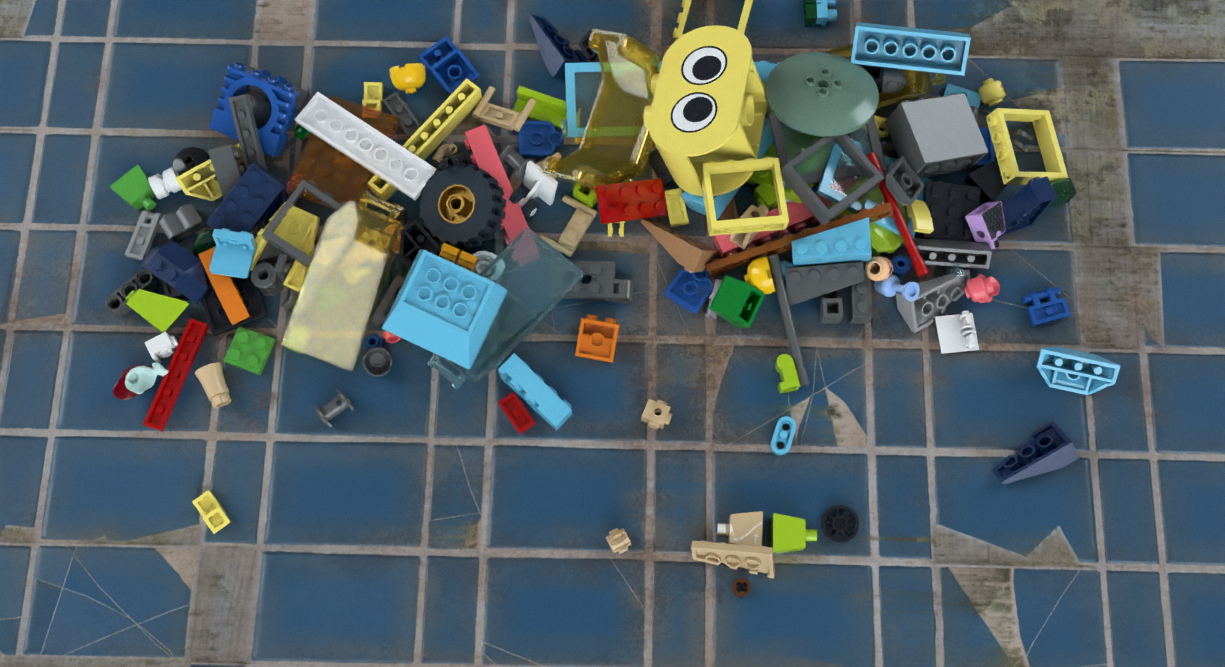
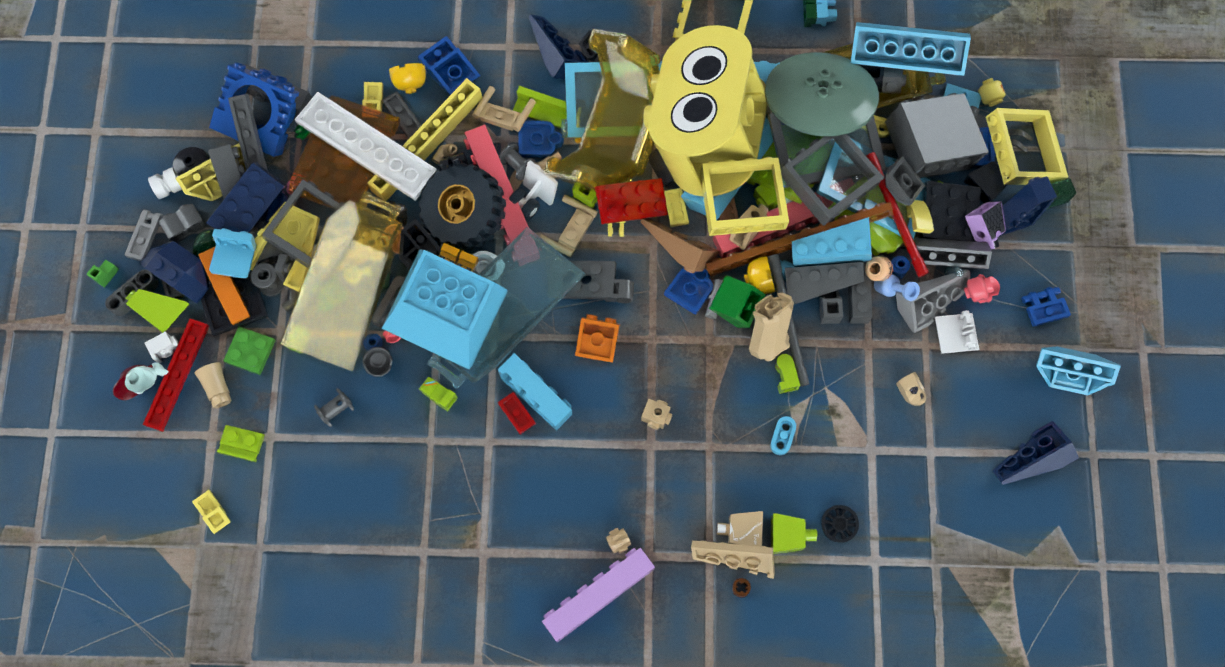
bright green torso [110,164,156,211] -> none
none -> bright green piece [86,260,119,288]
none -> lime plate [217,425,265,462]
none -> lime leg [419,377,458,412]
none -> lavender brick [542,548,655,642]
none -> tan brick [749,293,794,361]
none -> tan rock [896,372,926,406]

